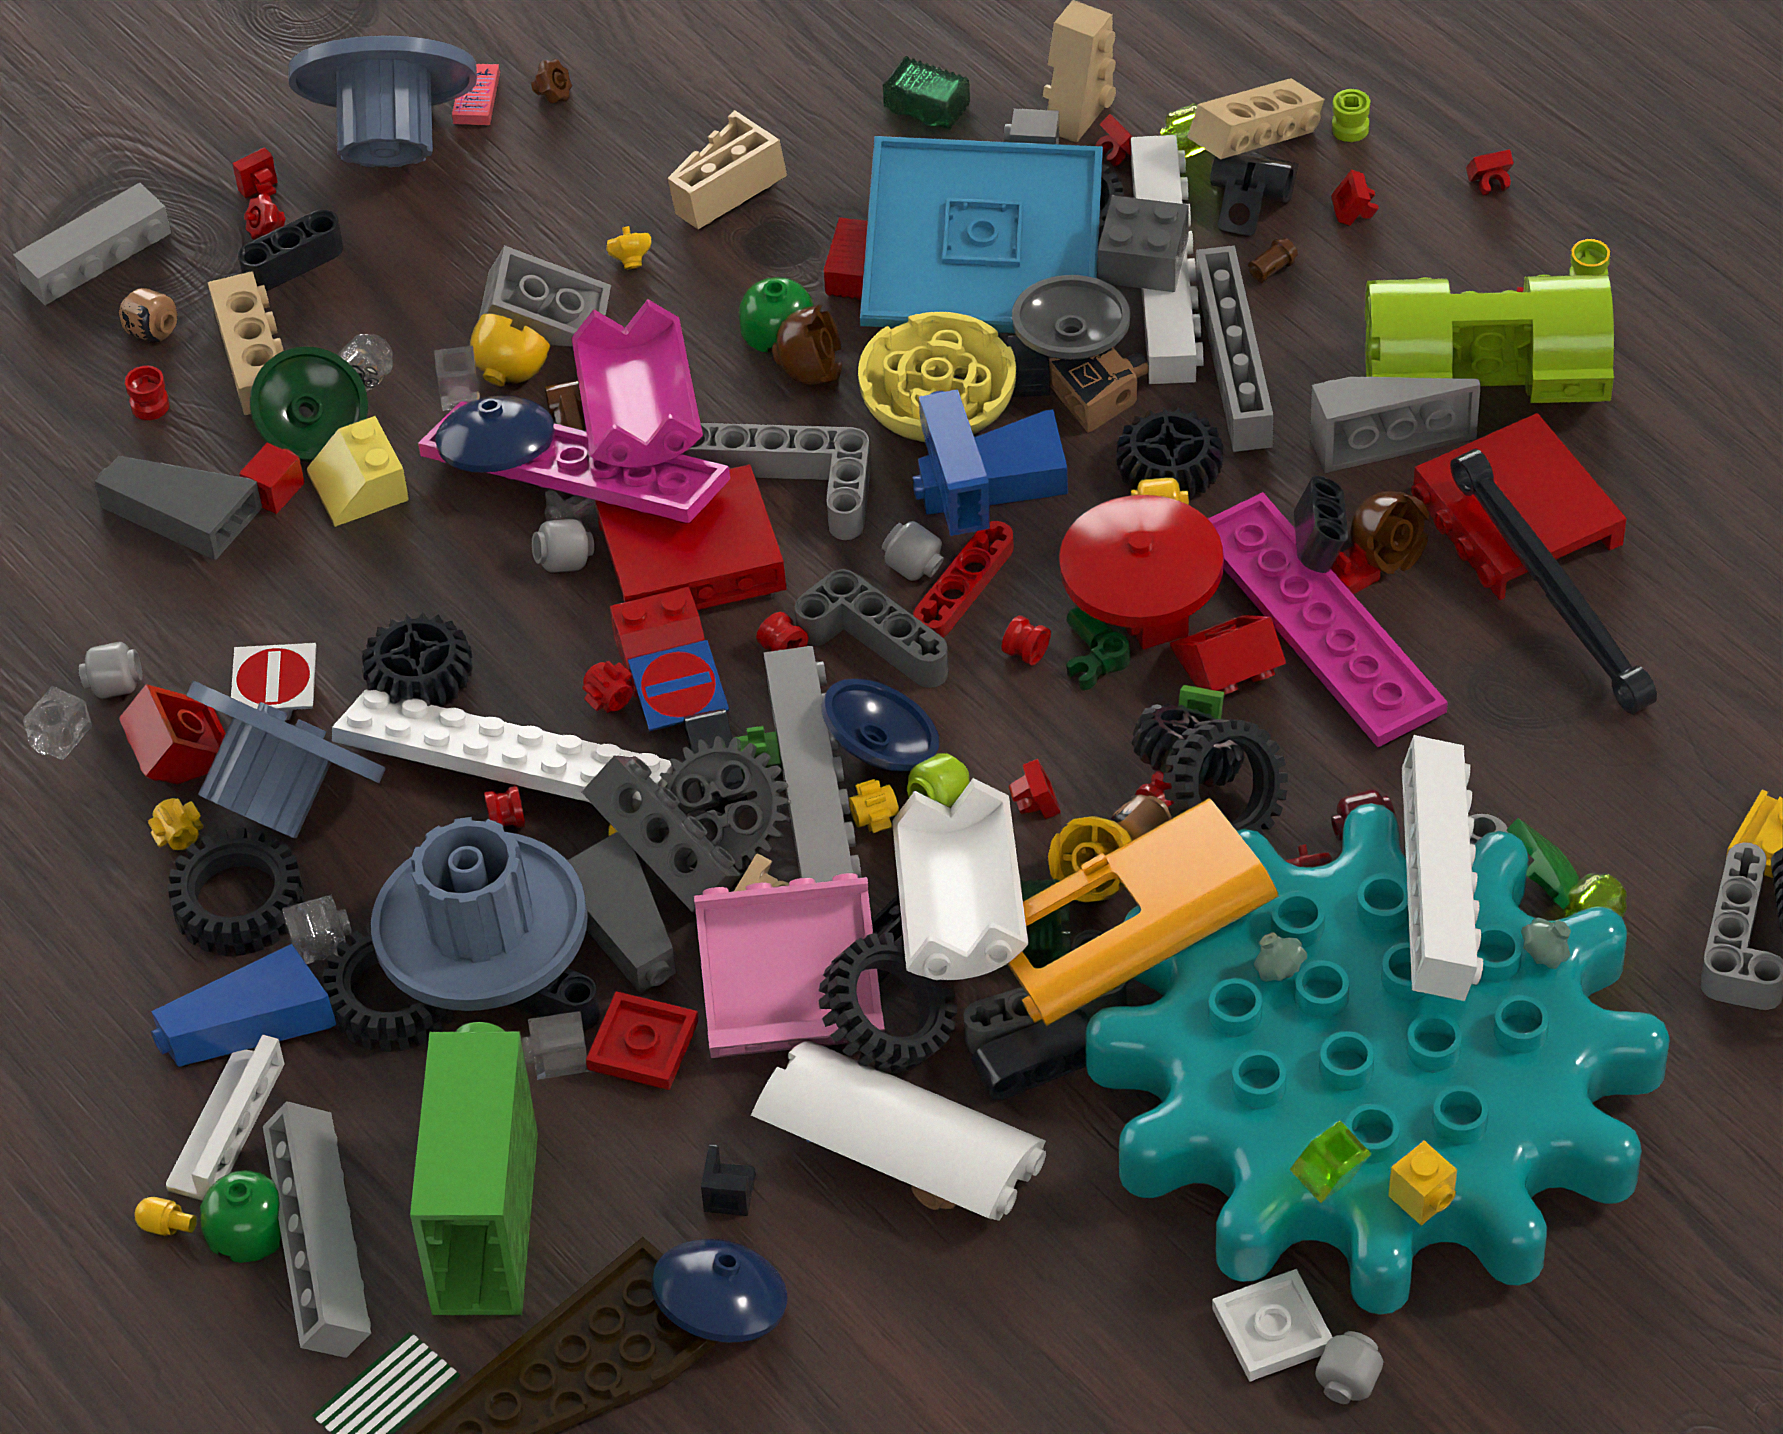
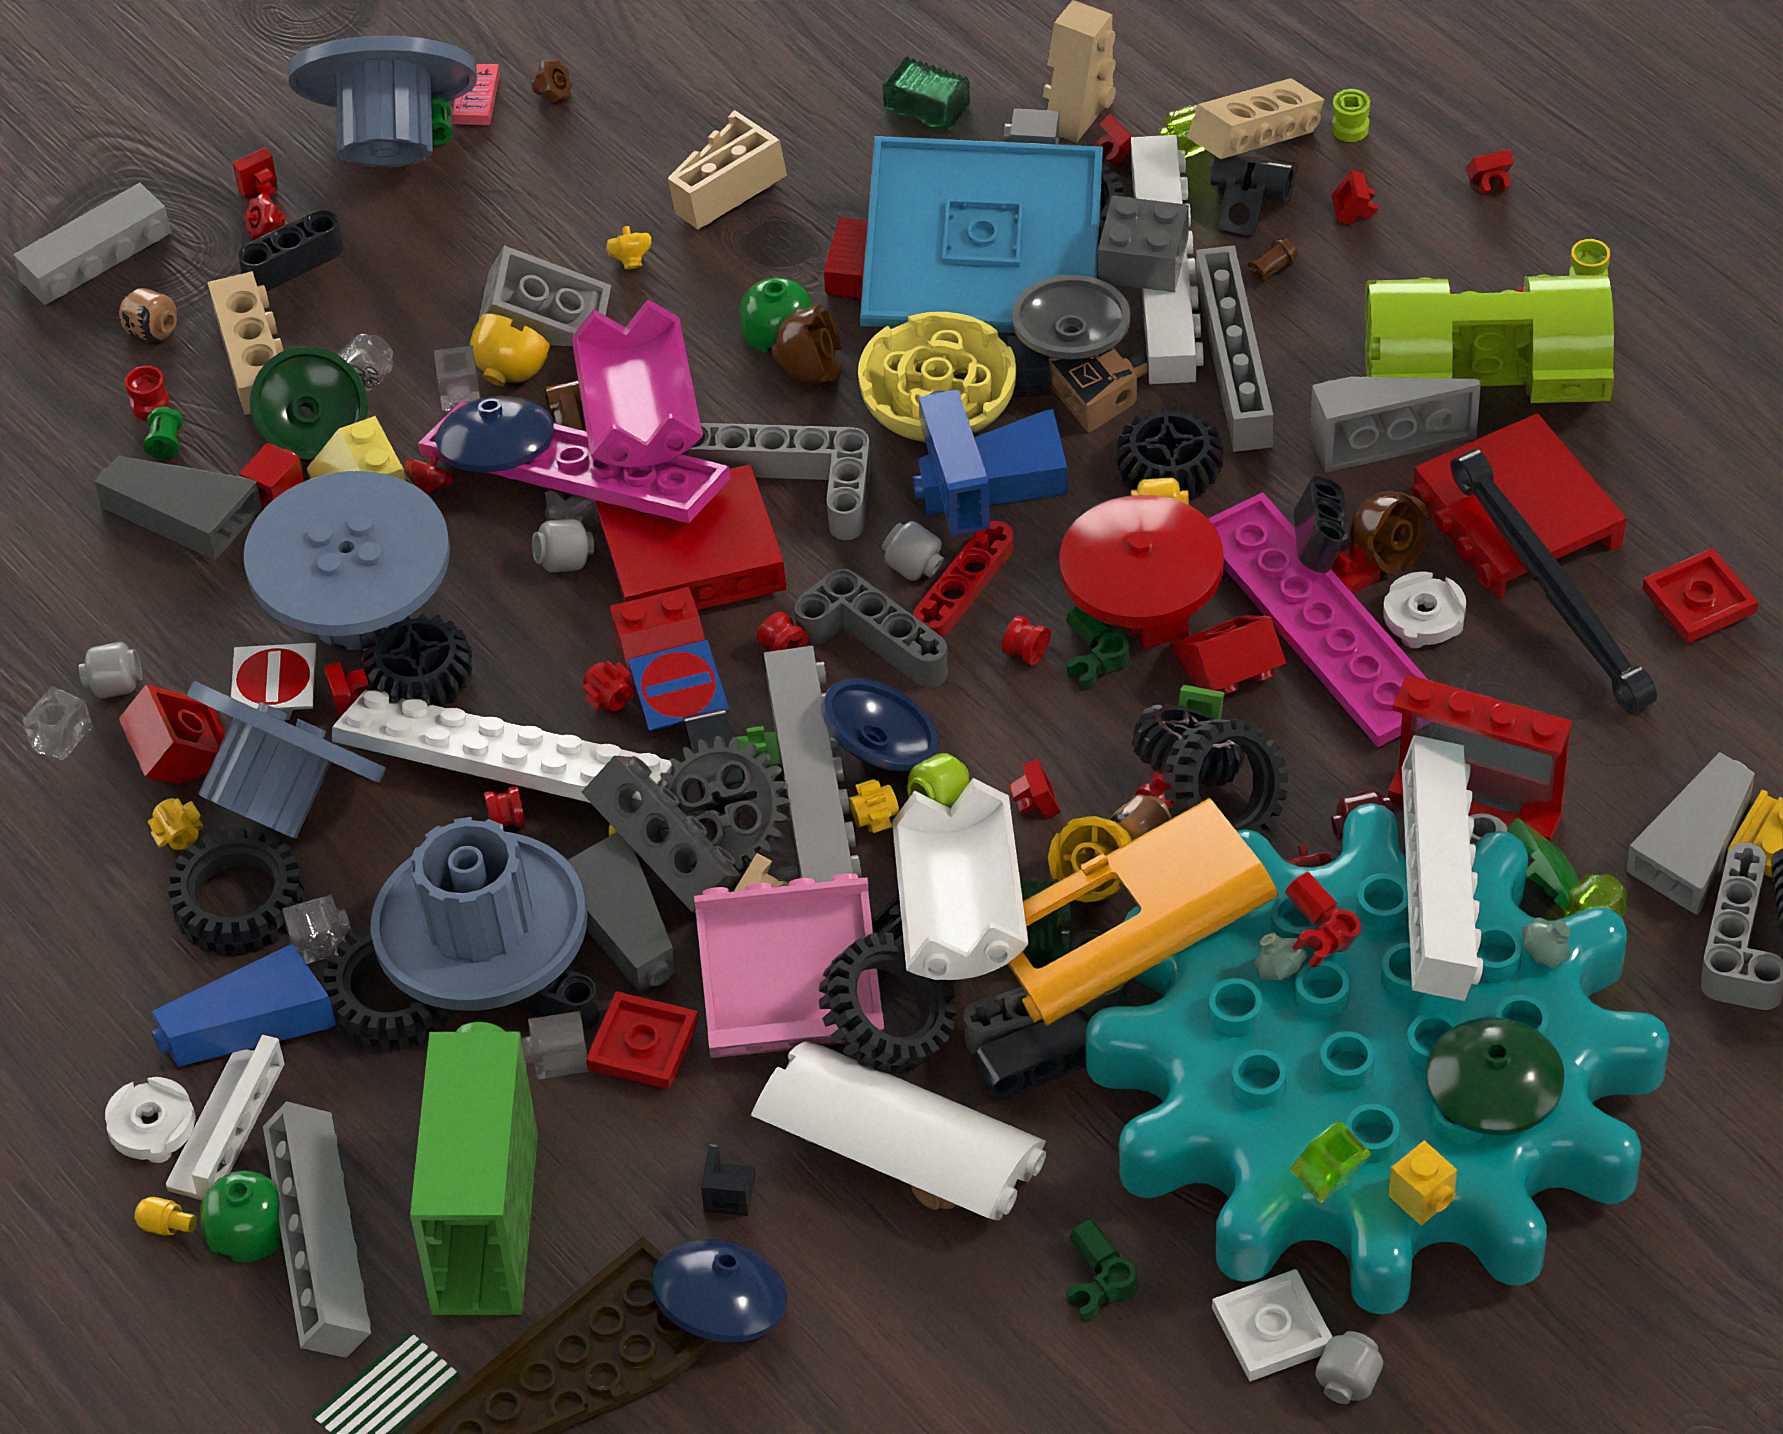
none -> white plate [105,1077,196,1163]
none -> green bush [143,407,183,459]
none -> sand blue piece [244,471,450,650]
none -> red tile [324,662,368,720]
none -> red piece [404,454,453,497]
none -> green bush [431,96,453,146]
none -> dark green bar [1066,1219,1138,1322]
none -> red bar [1285,871,1362,967]
none -> white plate [1383,572,1466,648]
none -> red panel [1387,674,1572,843]
none -> dark green dish [1426,1017,1565,1135]
none -> light grey slope [1626,752,1755,915]
none -> red plate [1642,548,1758,644]

